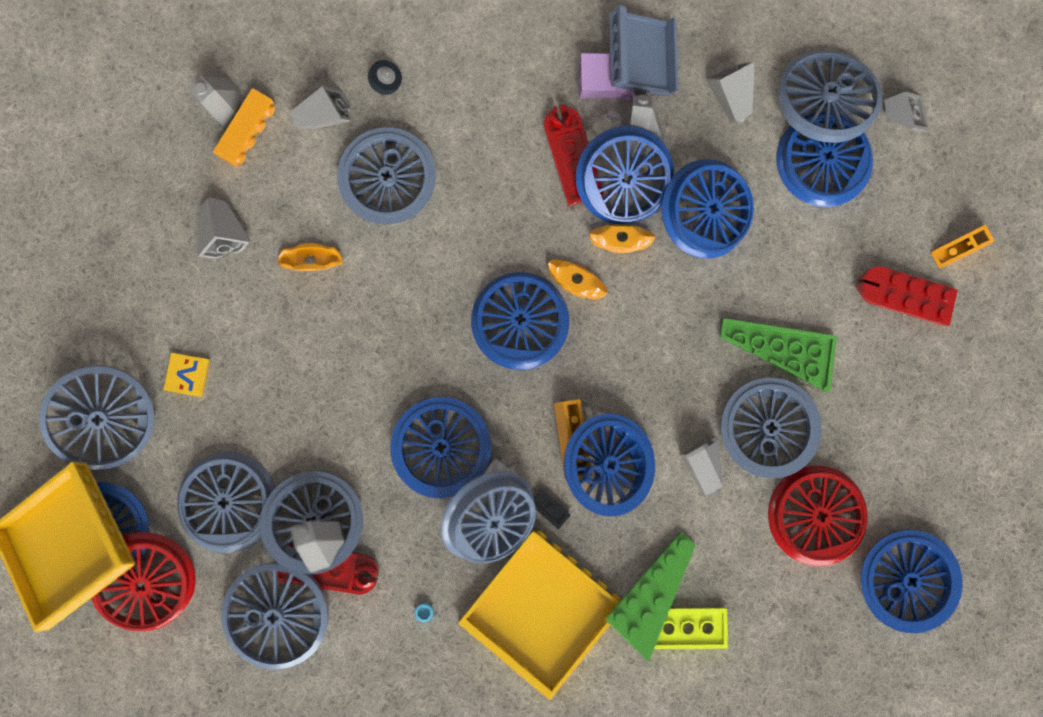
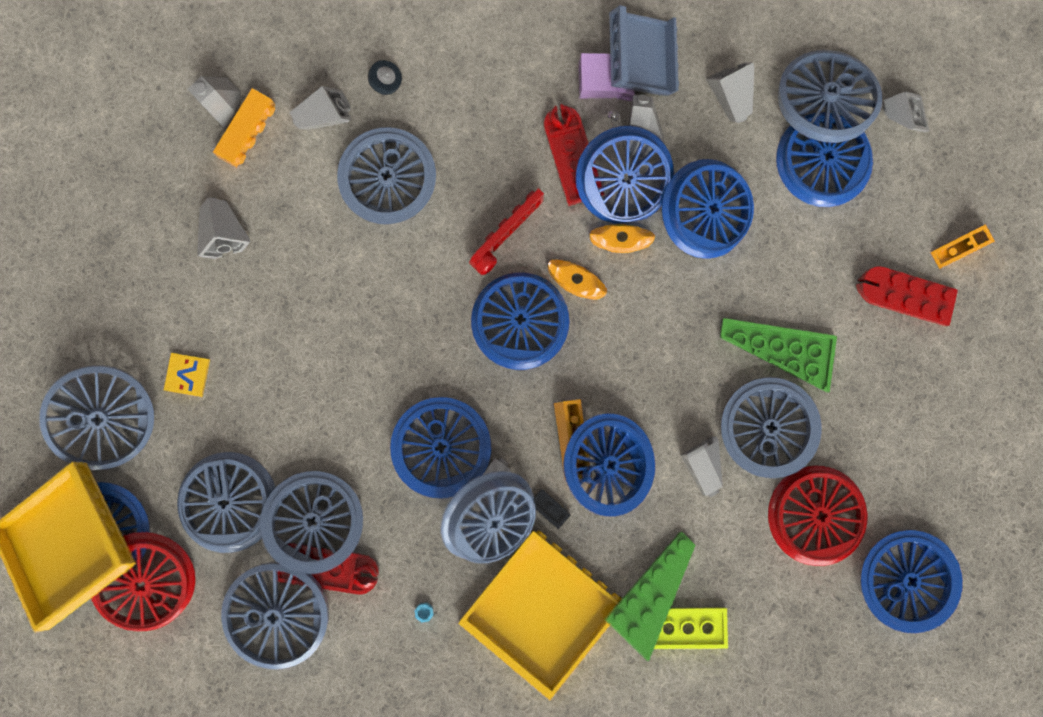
light orange piece [278,243,343,271] -> none
light grey slope [290,521,344,573] -> none
none -> sand blue tile [203,460,230,502]
none -> red plate [469,188,544,275]

